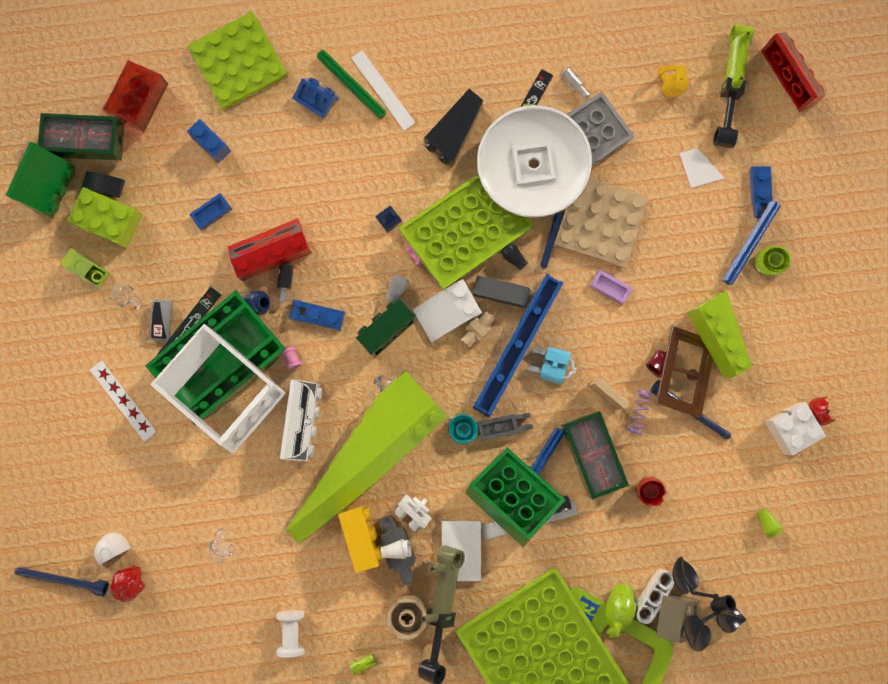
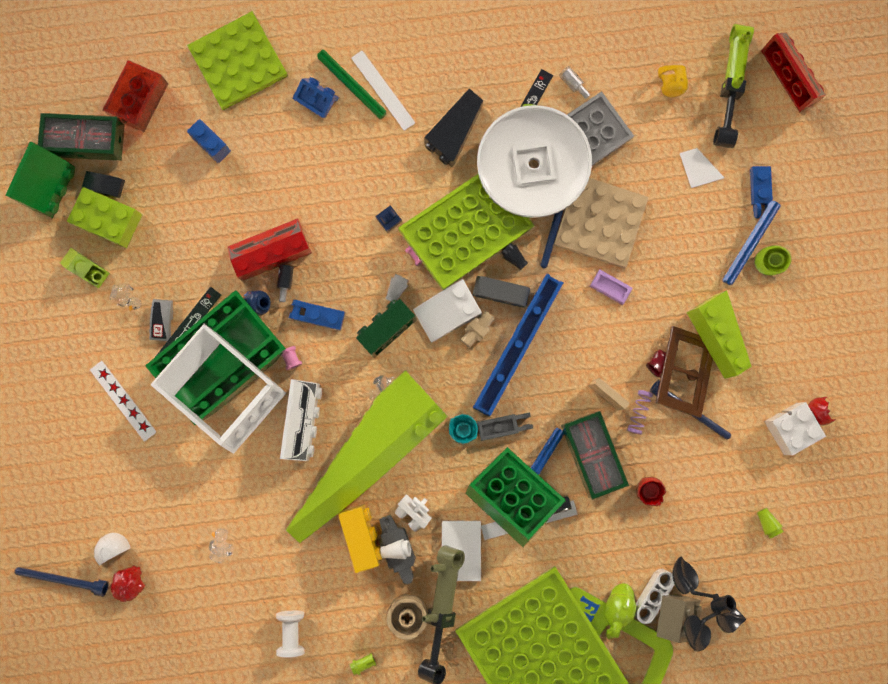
blue tile [189,193,232,231] -> none
medium azure piece [528,347,577,384] -> none

